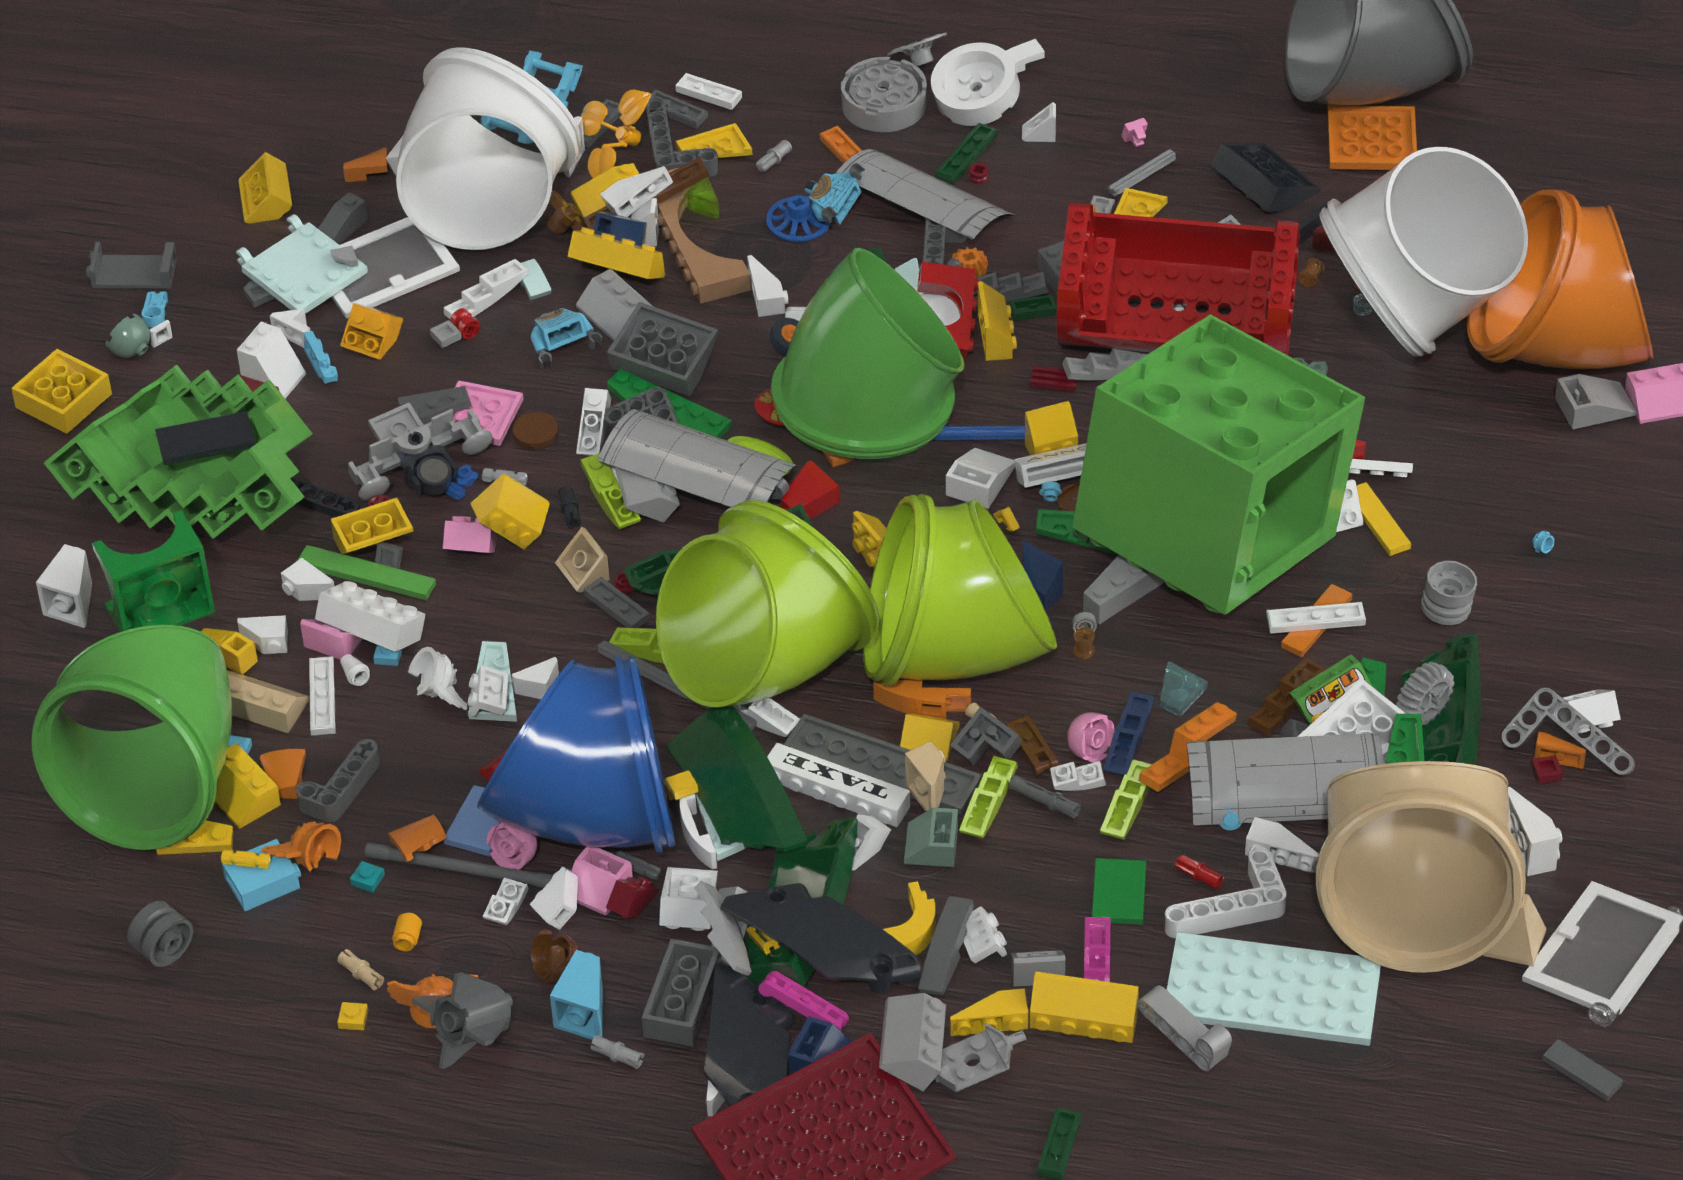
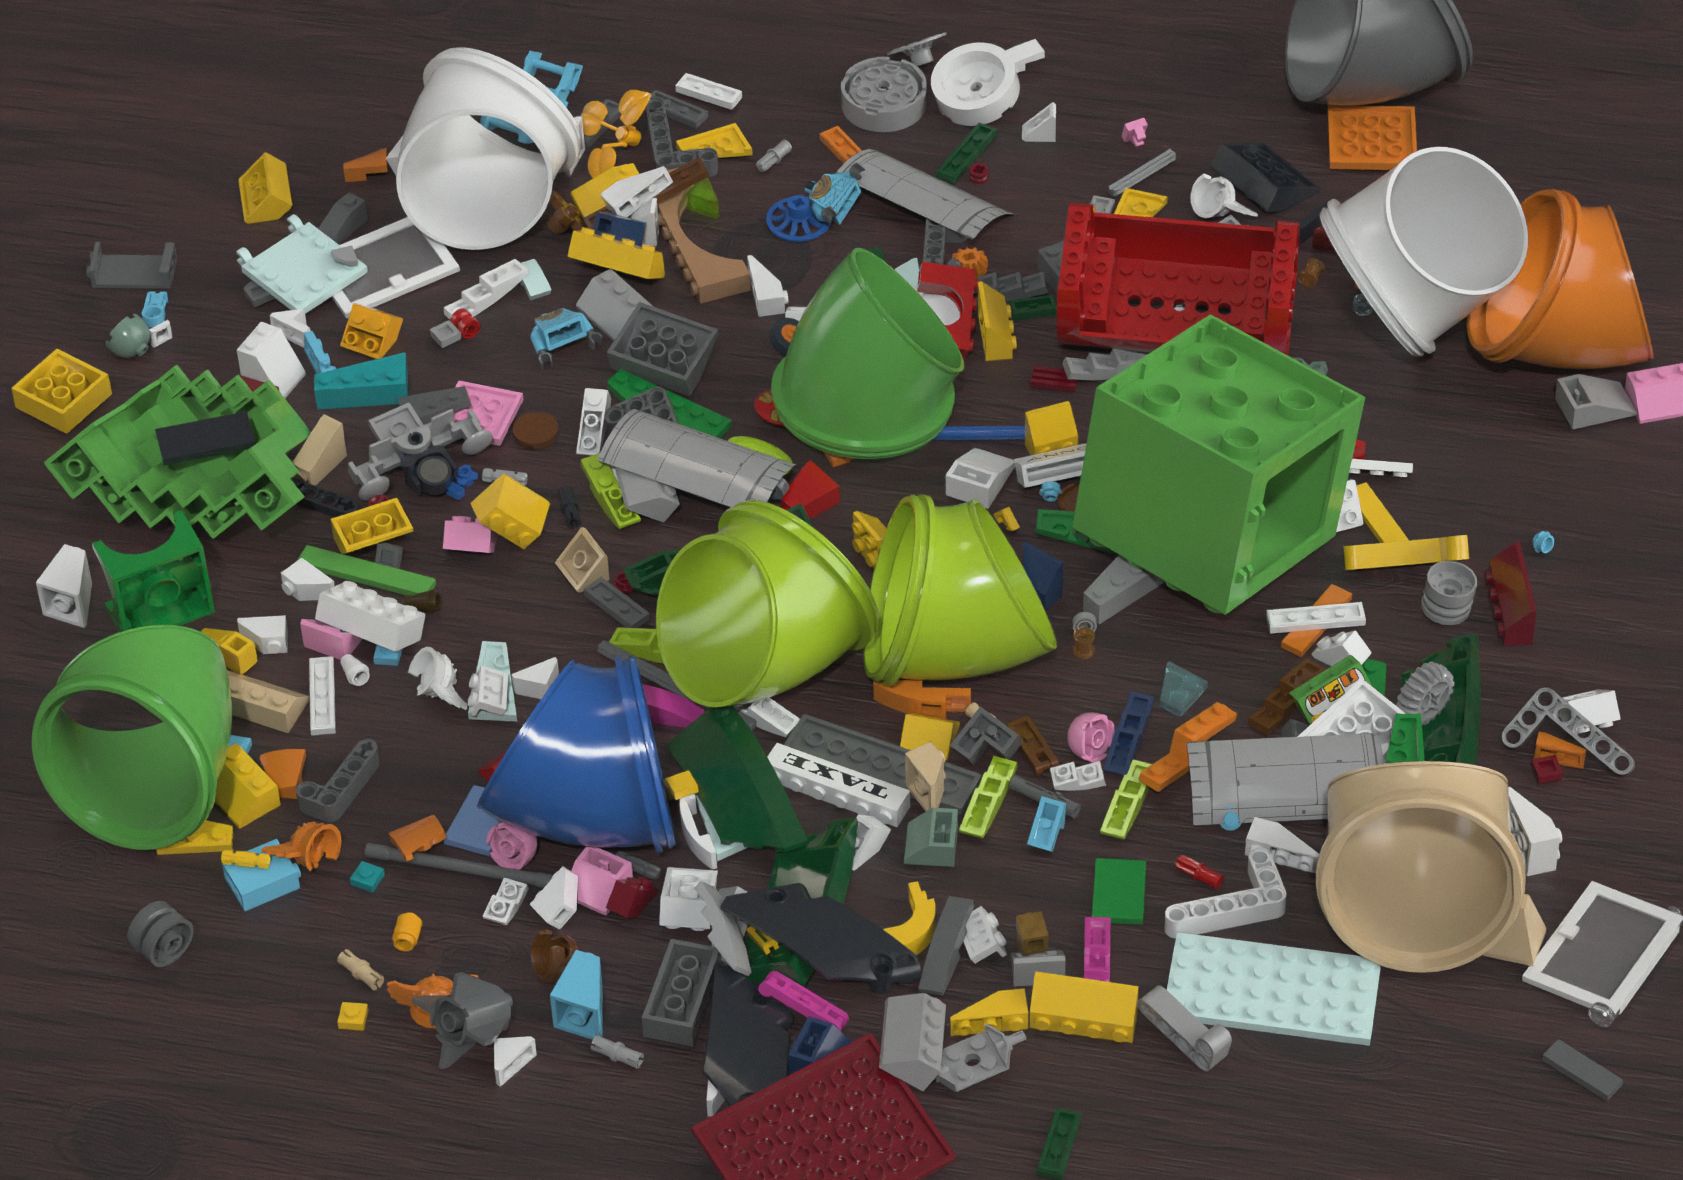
none -> tan slope [292,414,347,486]
none -> teal wedge [314,352,408,410]
none -> dark brown cone [404,590,441,613]
none -> white slope [494,1036,537,1087]
none -> dark pink slope [643,684,705,728]
none -> pearl gold slope [1016,911,1049,955]
none -> medium azure slope [1027,796,1066,852]
none -> white helmet [1191,174,1258,218]
none -> white slope [1312,630,1372,666]
none -> yellow beam [1343,535,1469,570]
none -> dark red slope [1484,542,1537,646]

